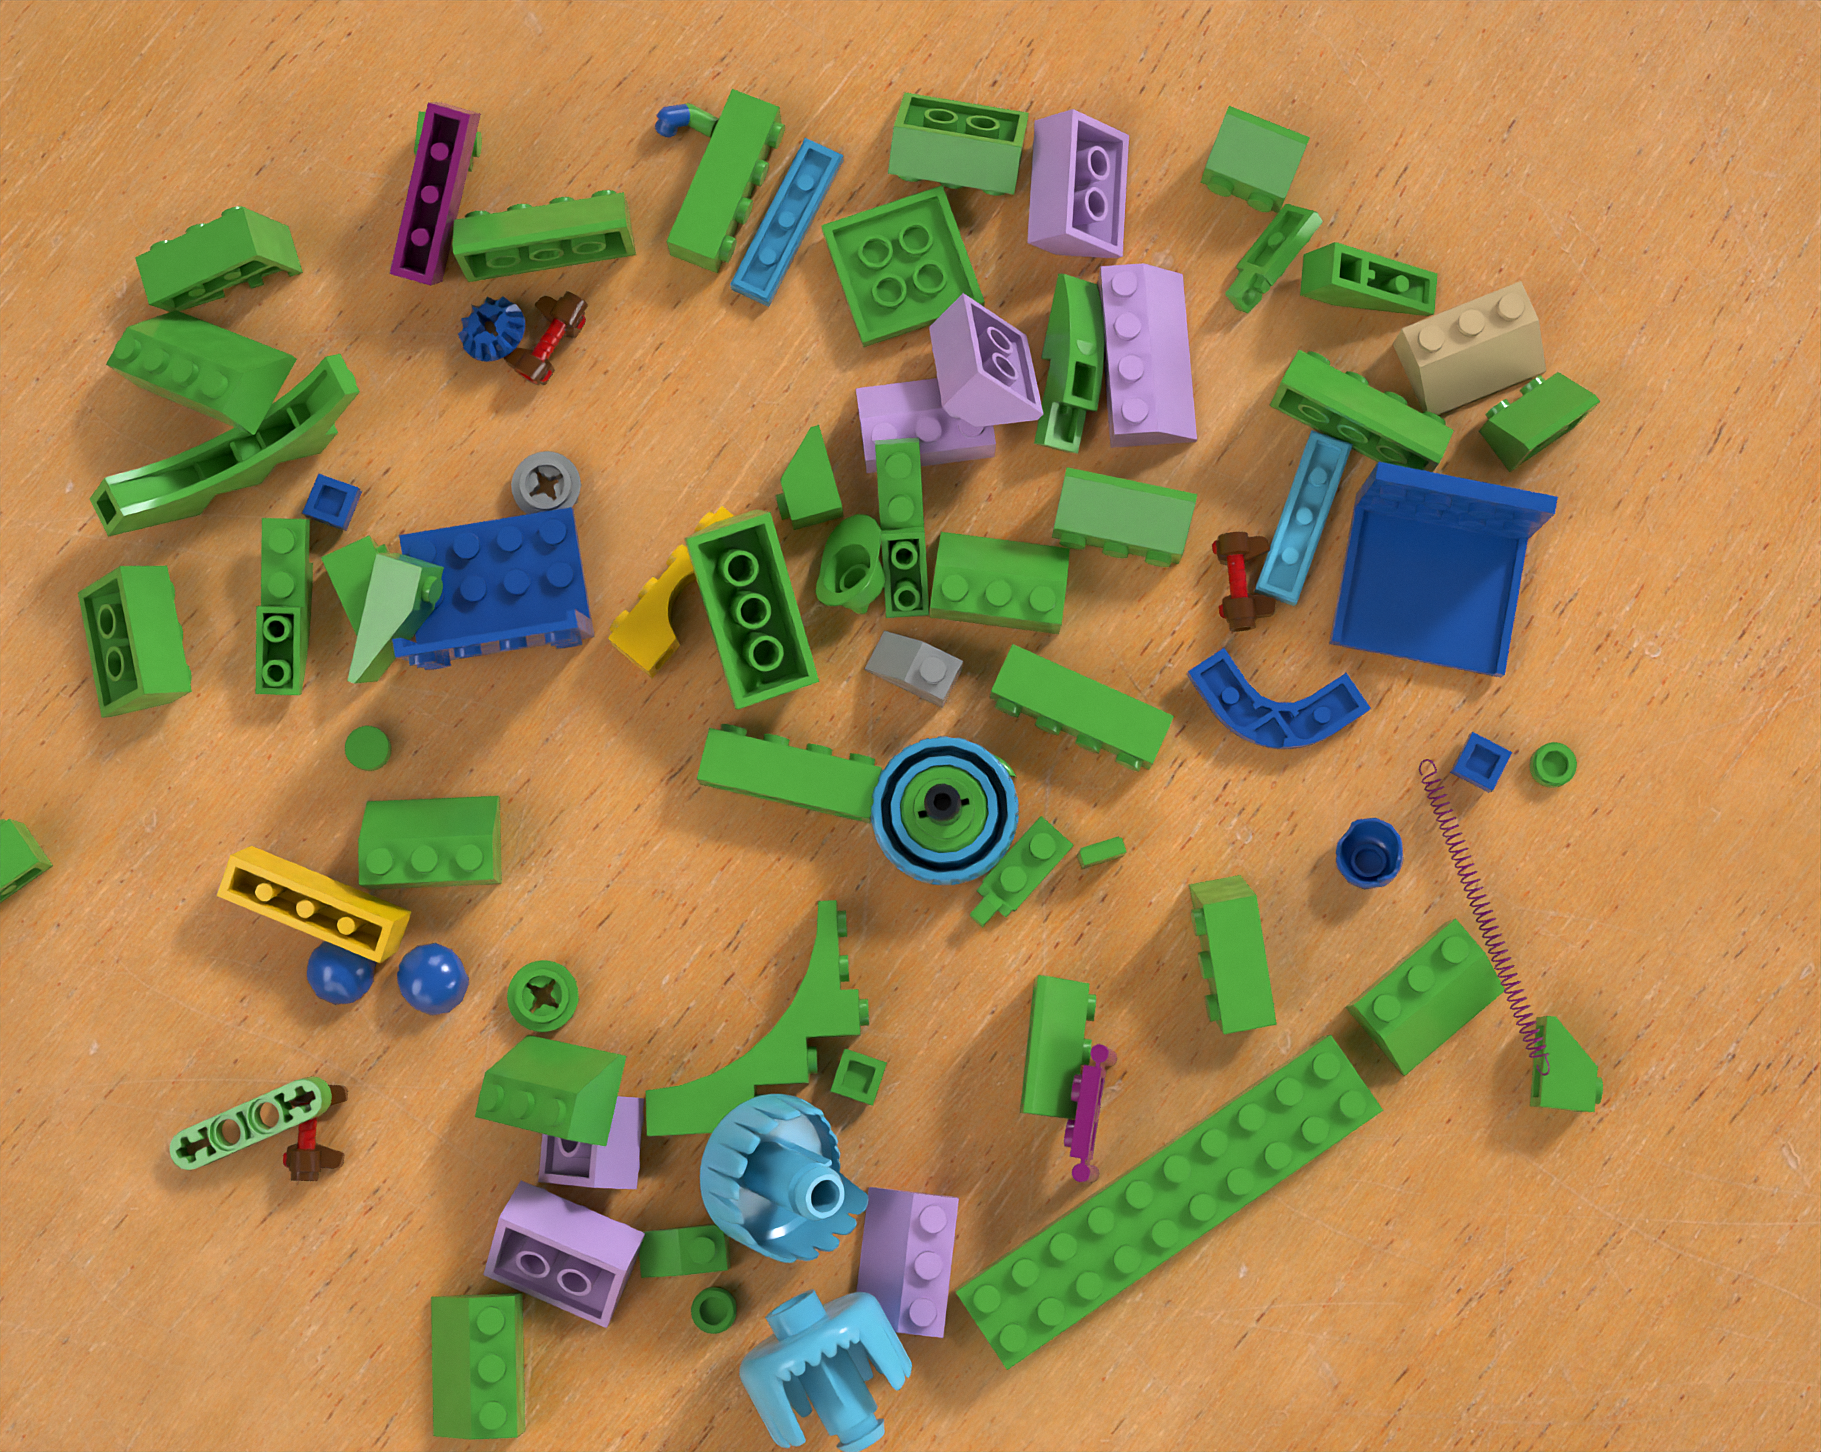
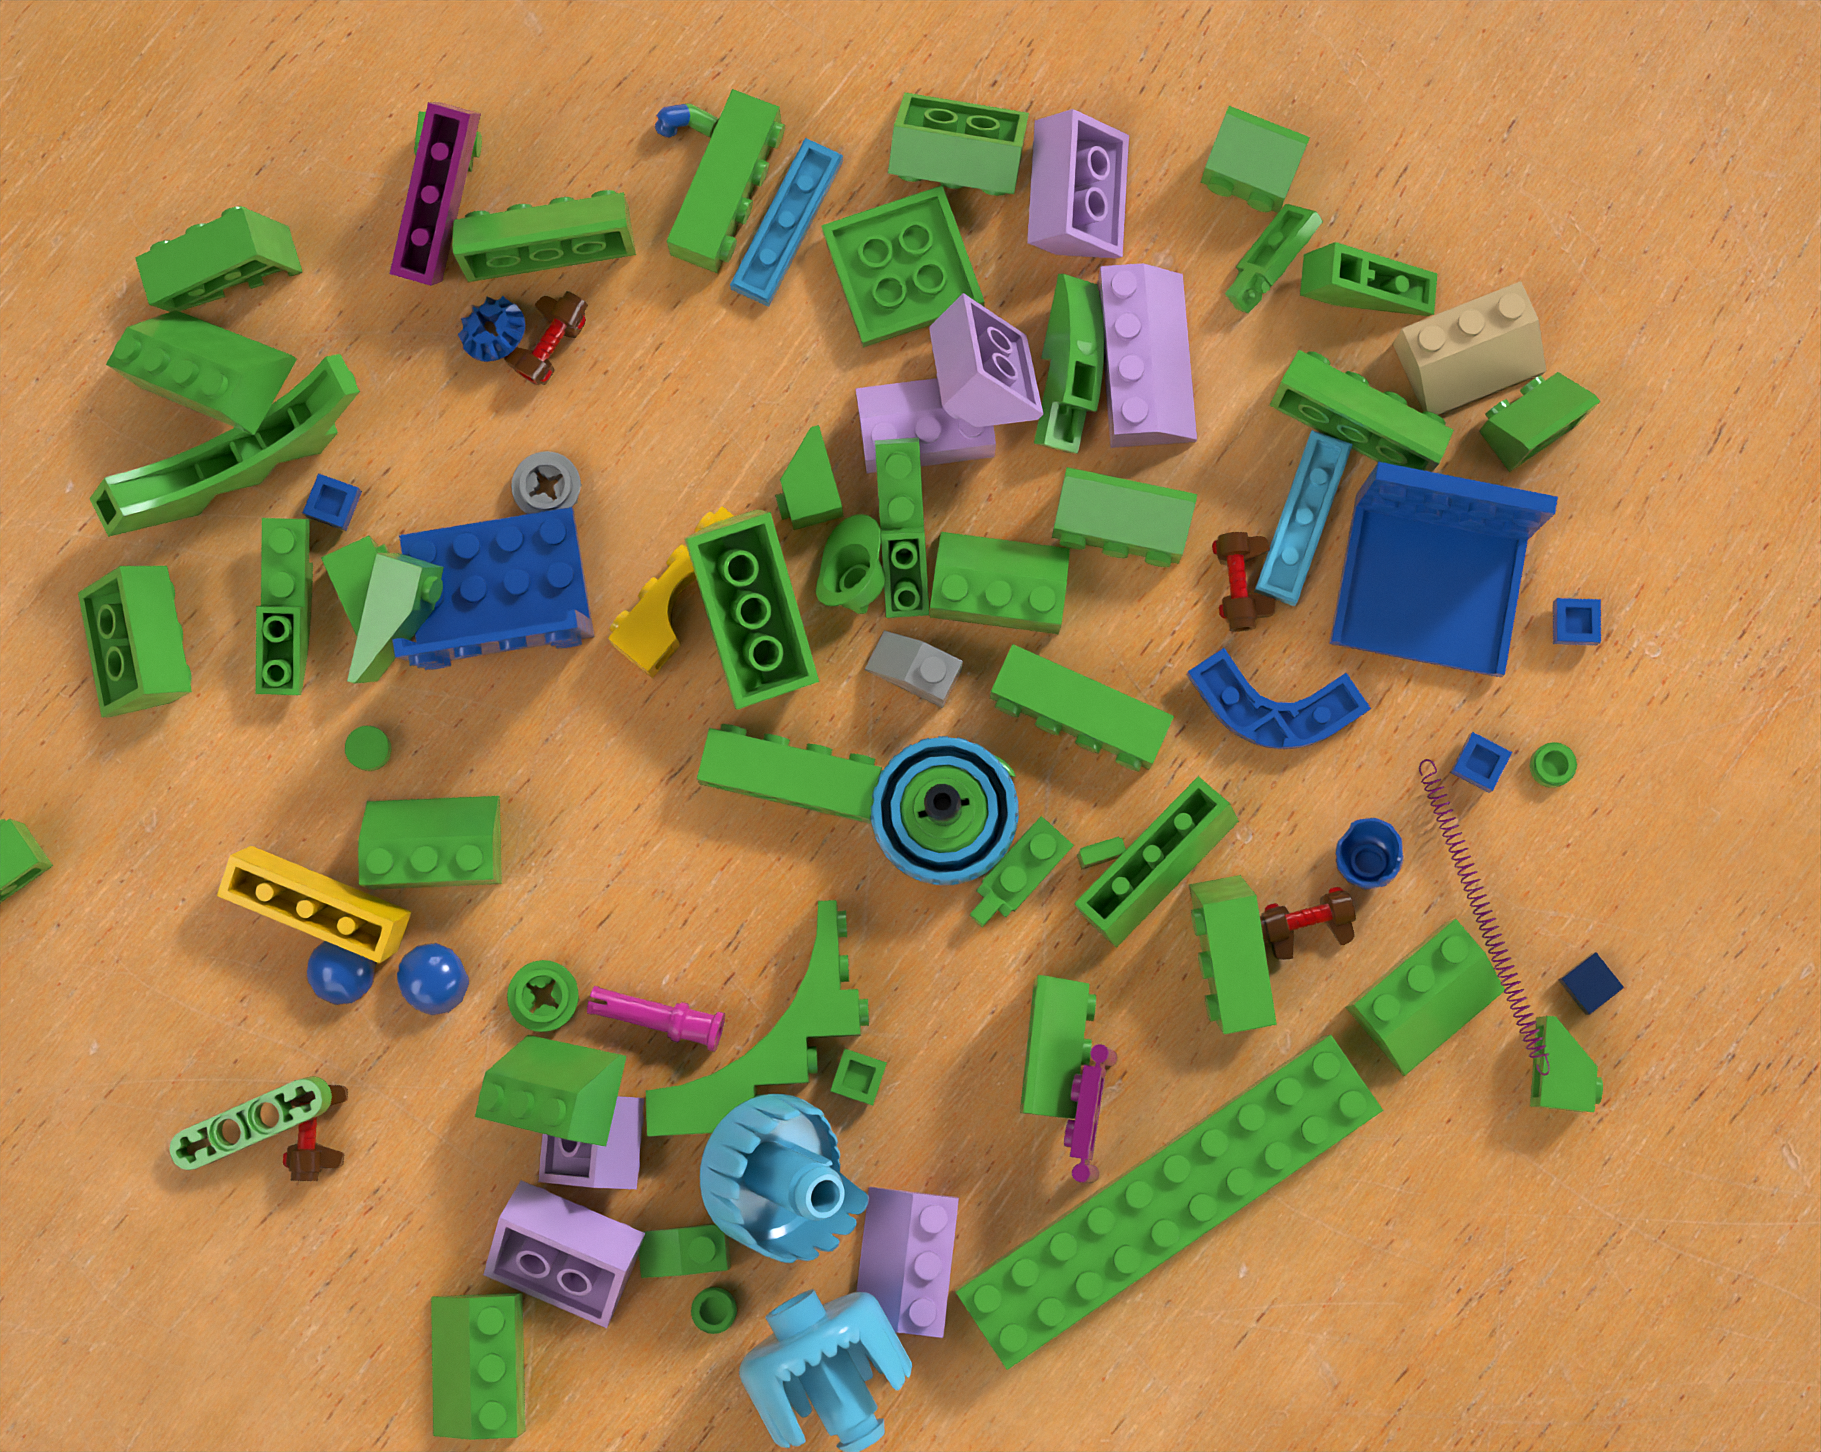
none -> dark pink pin [587,986,725,1052]
none -> bright green brick [1074,776,1239,948]
none -> reddish brown piece [1260,887,1356,960]
none -> blue plate [1553,598,1601,646]
none -> dark blue tile [1558,952,1624,1015]

